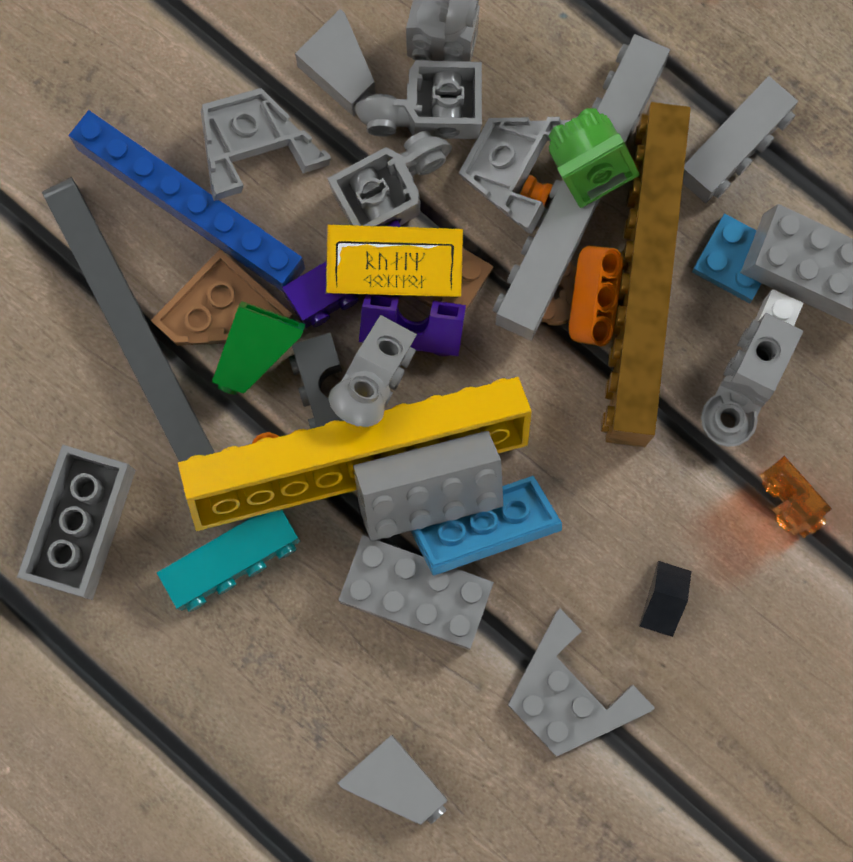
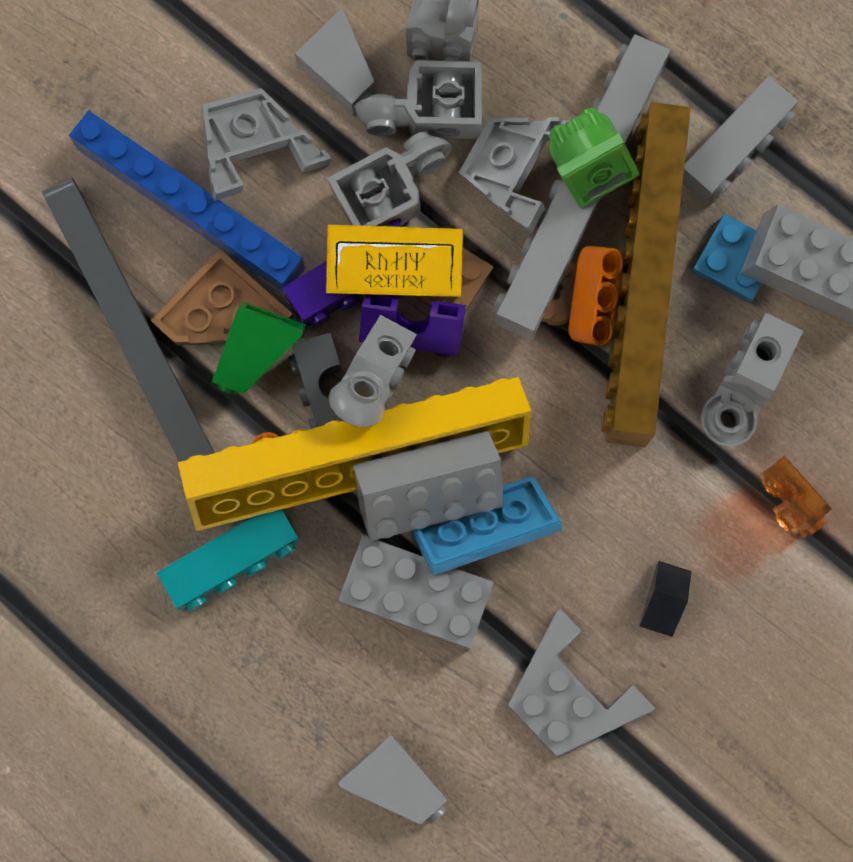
light grey brick [17,445,136,600] -> none
orange wheel [520,175,553,207] -> none
white brick [755,289,803,326] -> none

